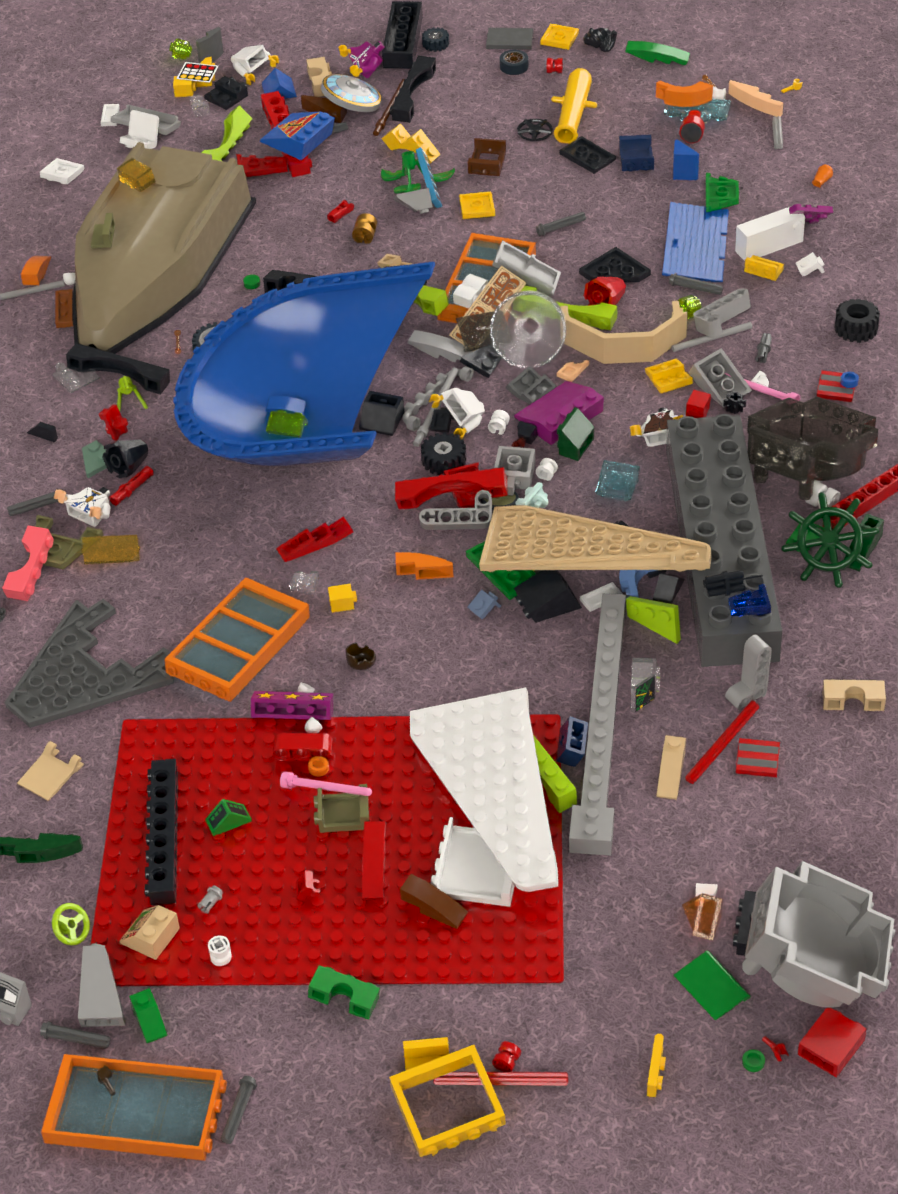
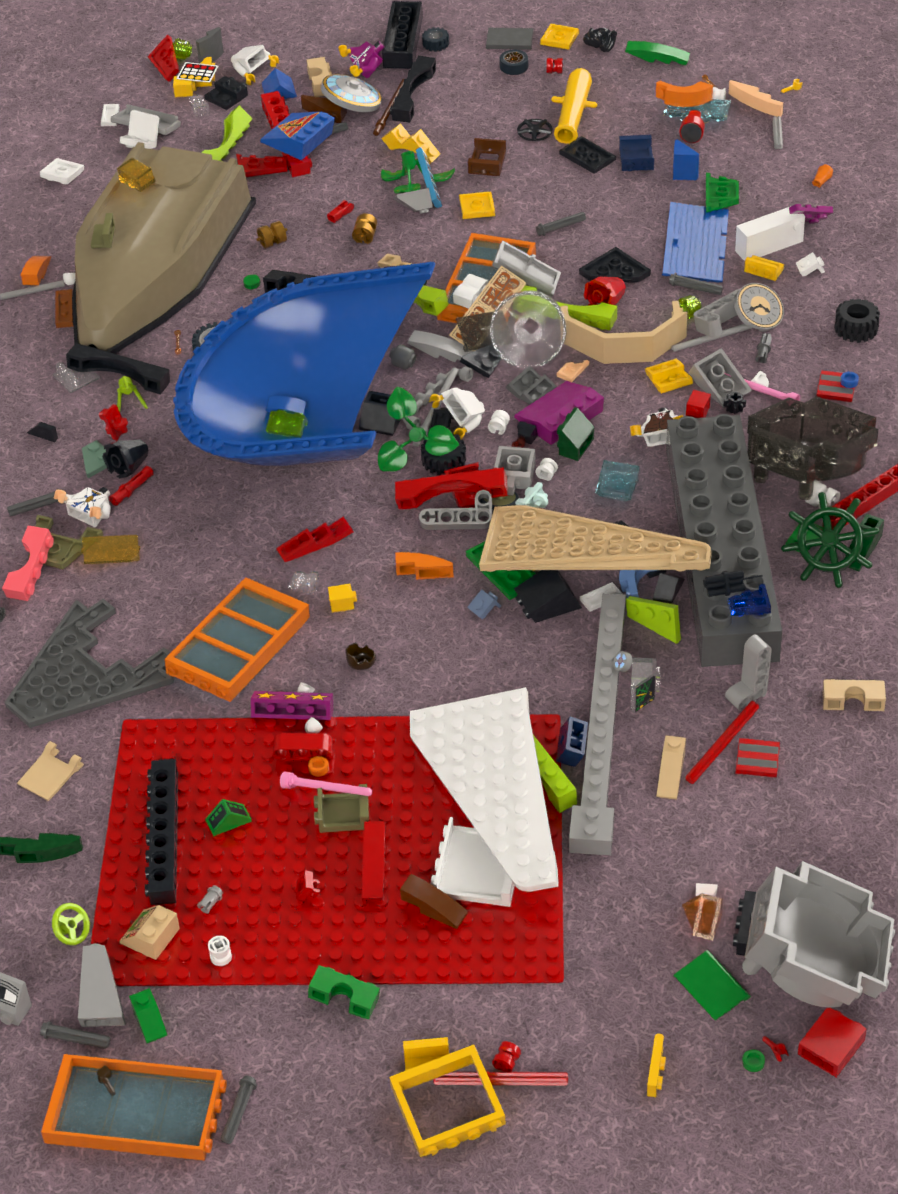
none -> red wing [148,34,179,82]
none -> pearl gold wheel [256,221,287,249]
none -> green plant [378,387,459,472]
none -> dark grey head [389,344,416,370]
none -> light grey tile [613,651,632,672]
none -> tile [734,283,784,332]

